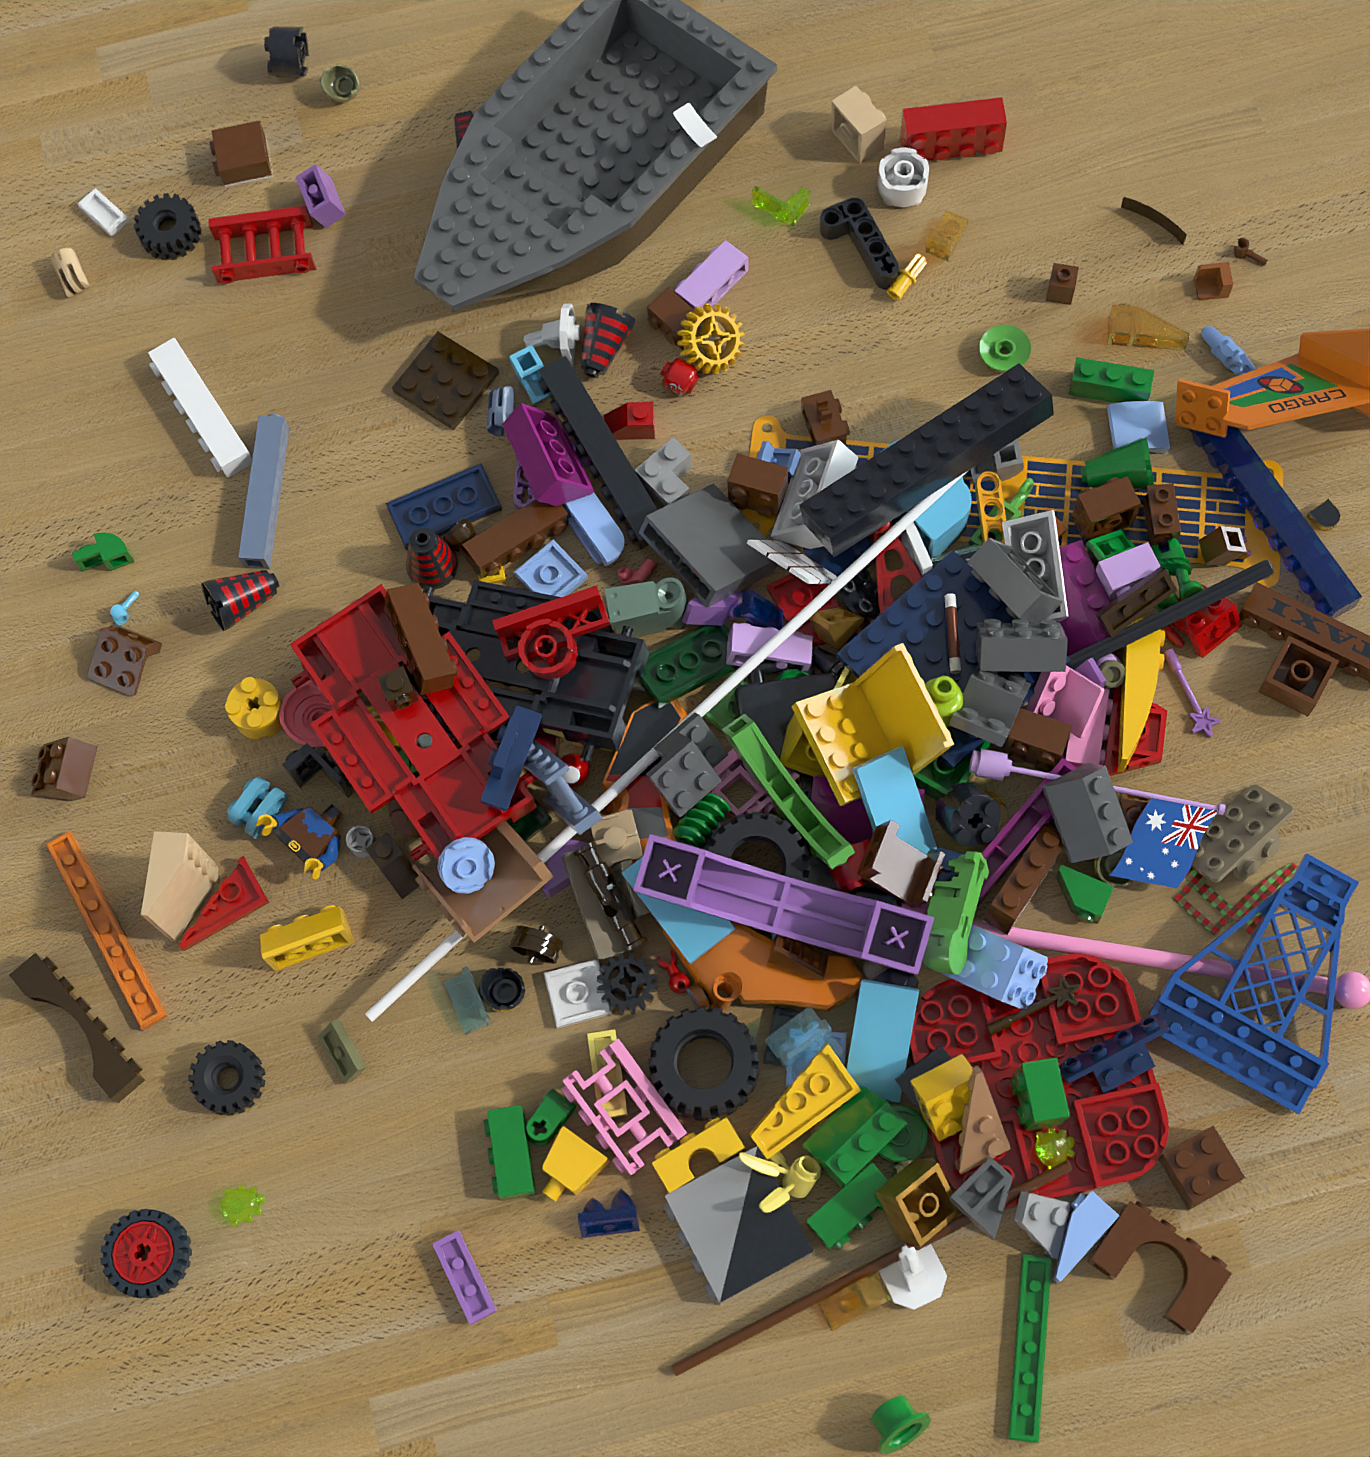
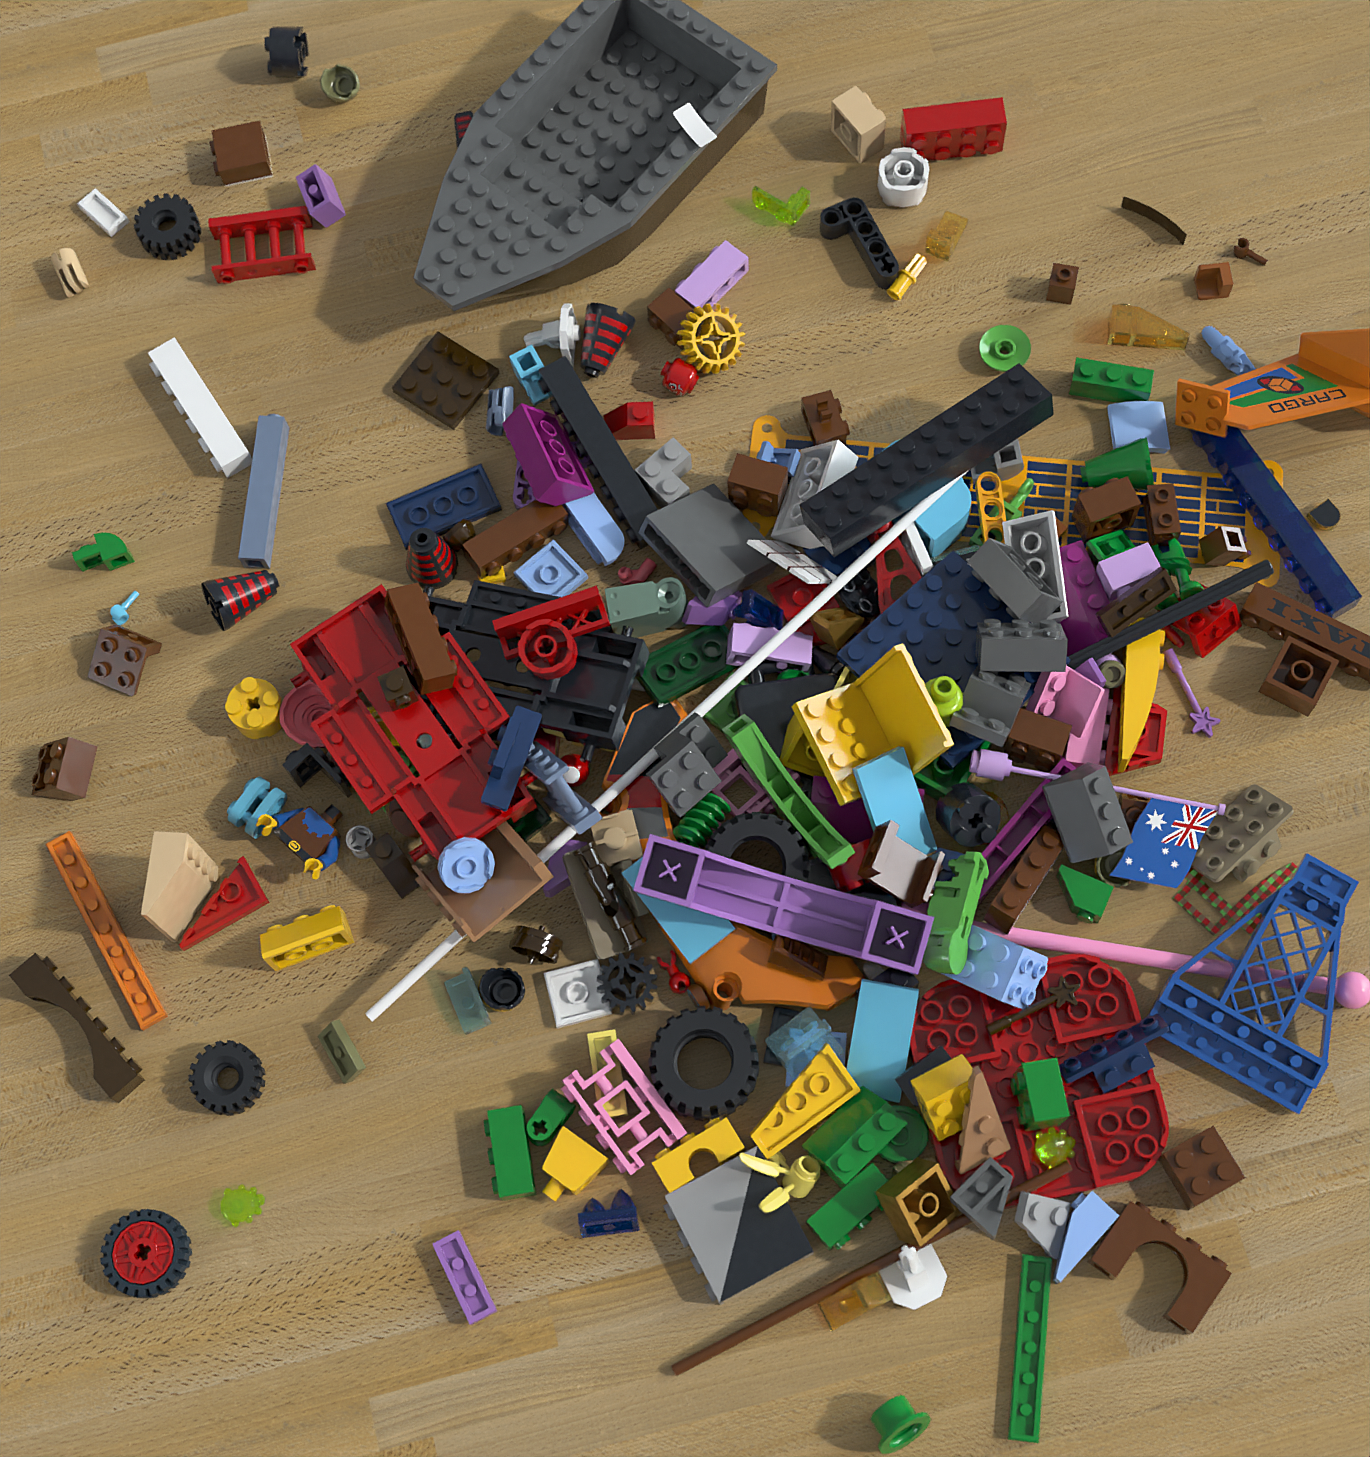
copper bar [944,594,961,674] -> none

